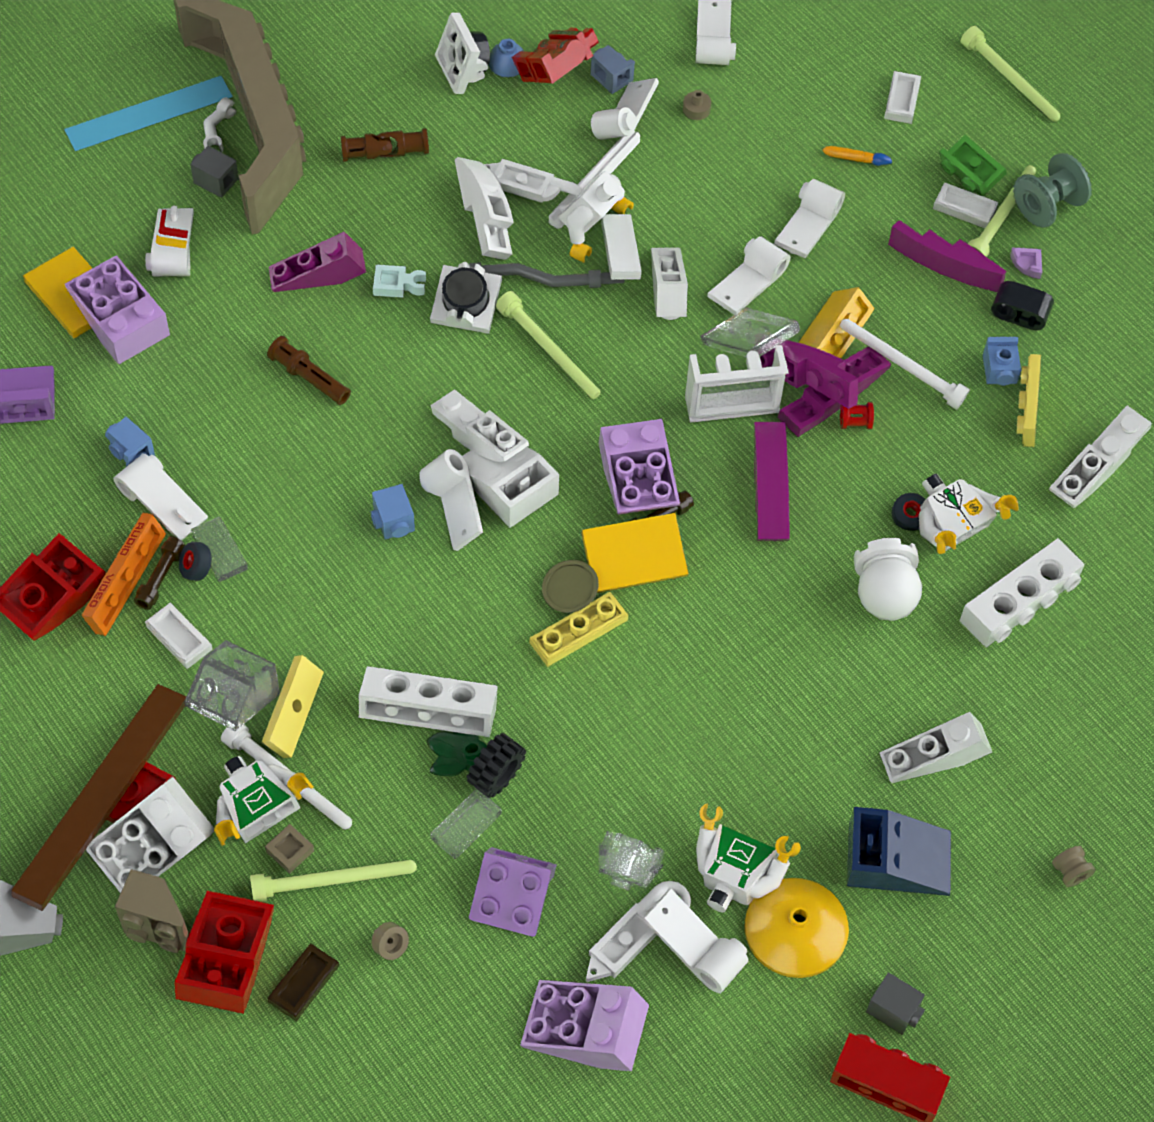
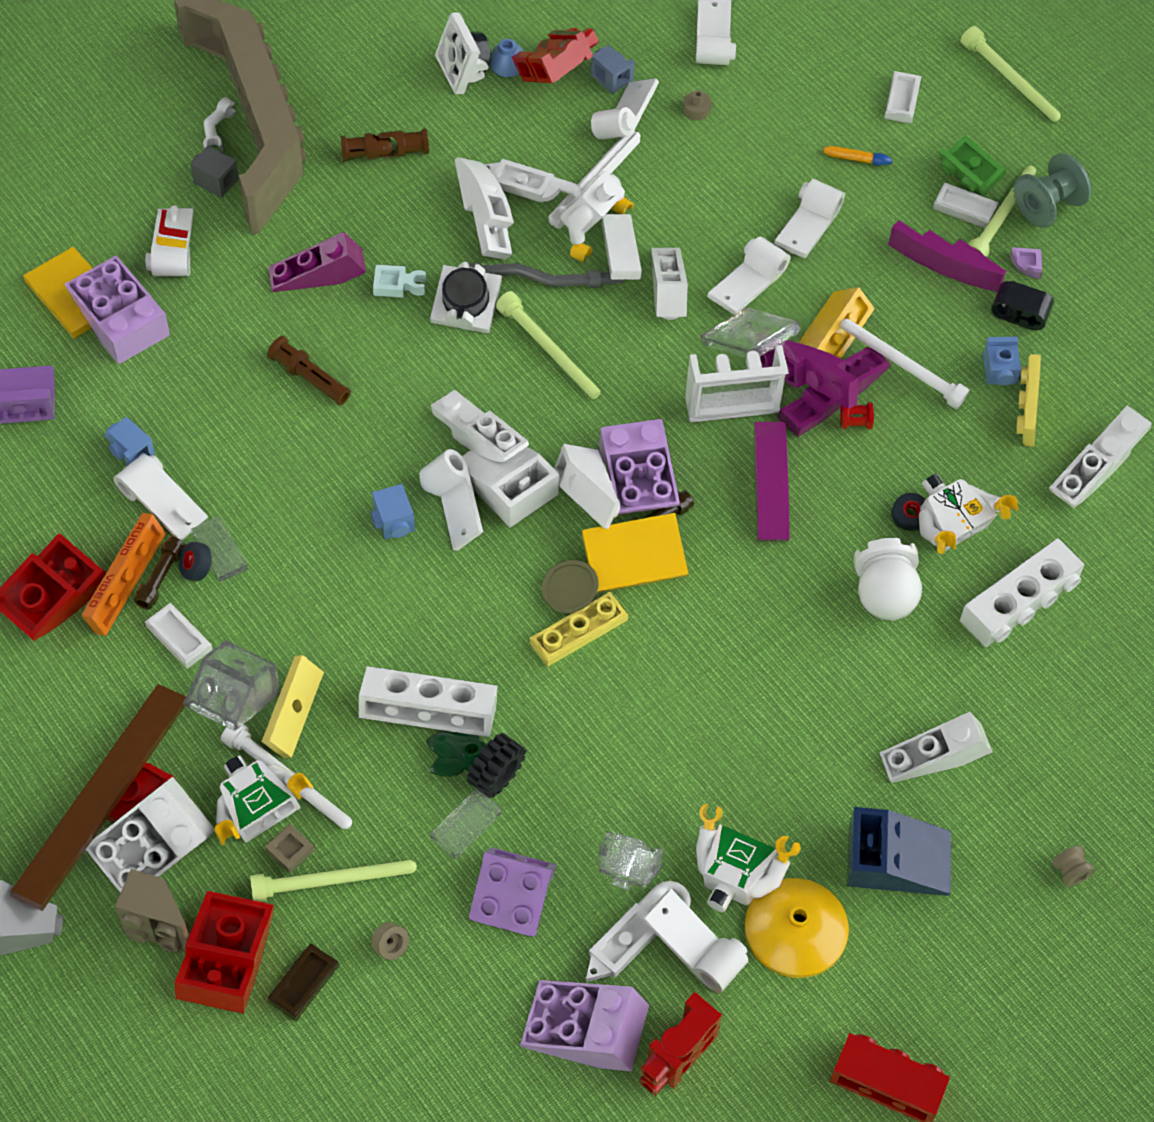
medium azure sticker [64,76,233,151] -> none
dark grey brick [866,972,925,1035] -> none
none -> white slope [554,444,620,529]
none -> red hips [639,991,722,1097]

